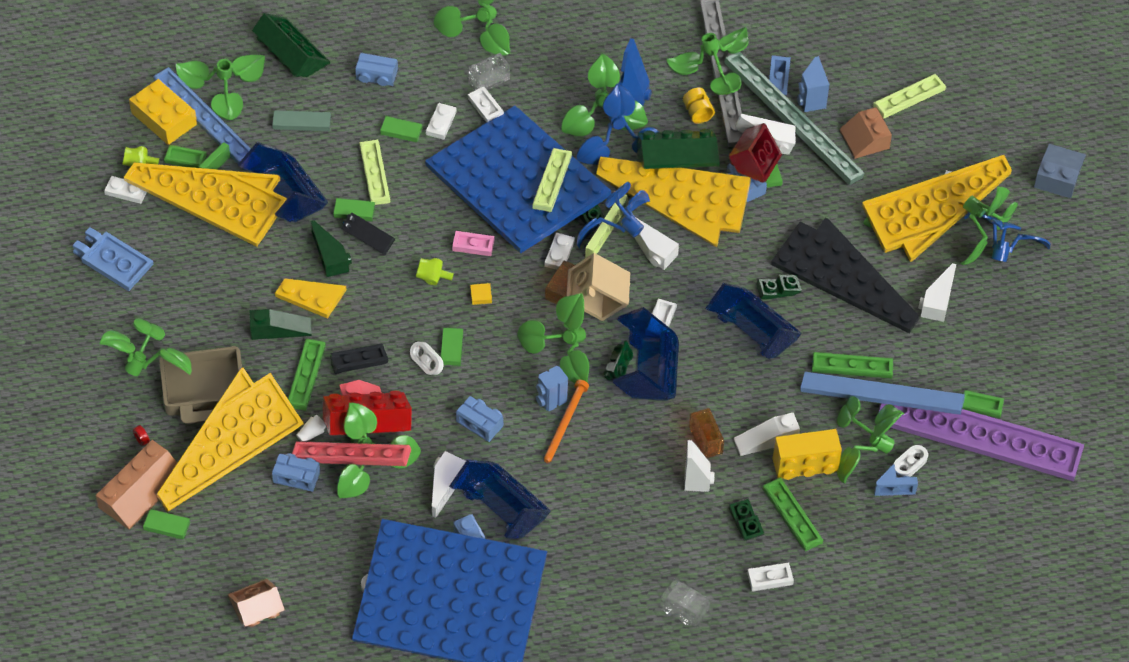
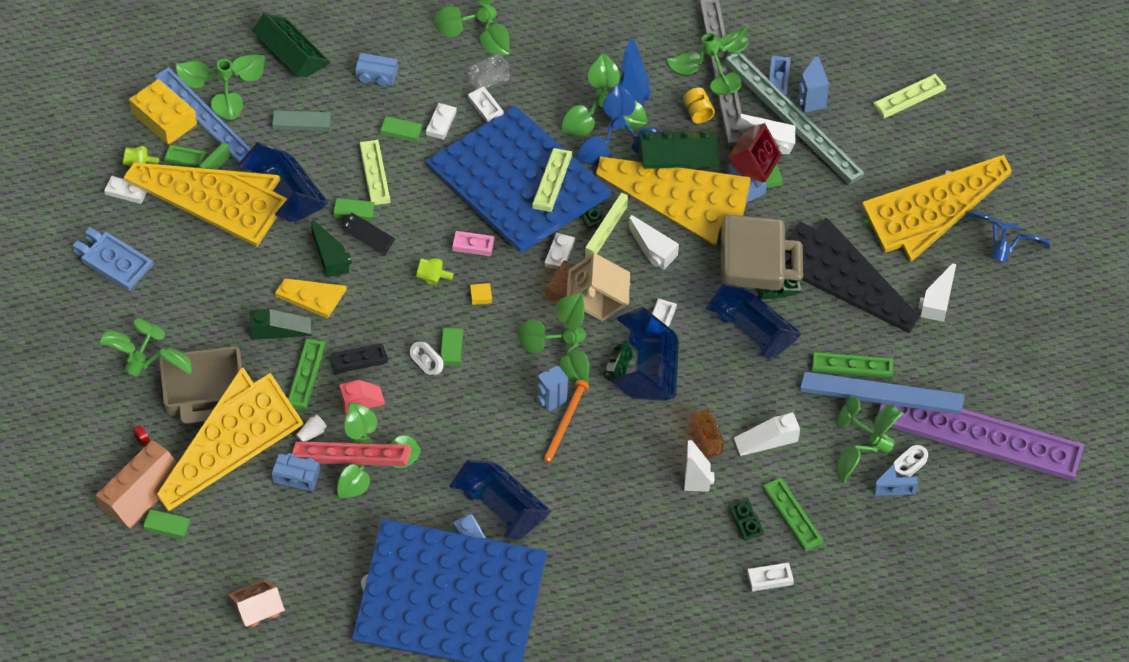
red brick [323,390,412,435] -> none
white slope [432,451,467,518] -> none
medium blue brick [456,396,503,442] -> none
blue plant [577,182,650,248] -> none
clear brick [660,579,711,628] -> none
yellow brick [773,429,842,480] -> none
nougat slope [840,107,892,158] -> none
bright green plant [960,187,1018,265] -> none
bright green tile [962,390,1004,418] -> none
sand blue slope [1034,144,1086,198] -> none
none -> dark tan piece [721,215,803,290]

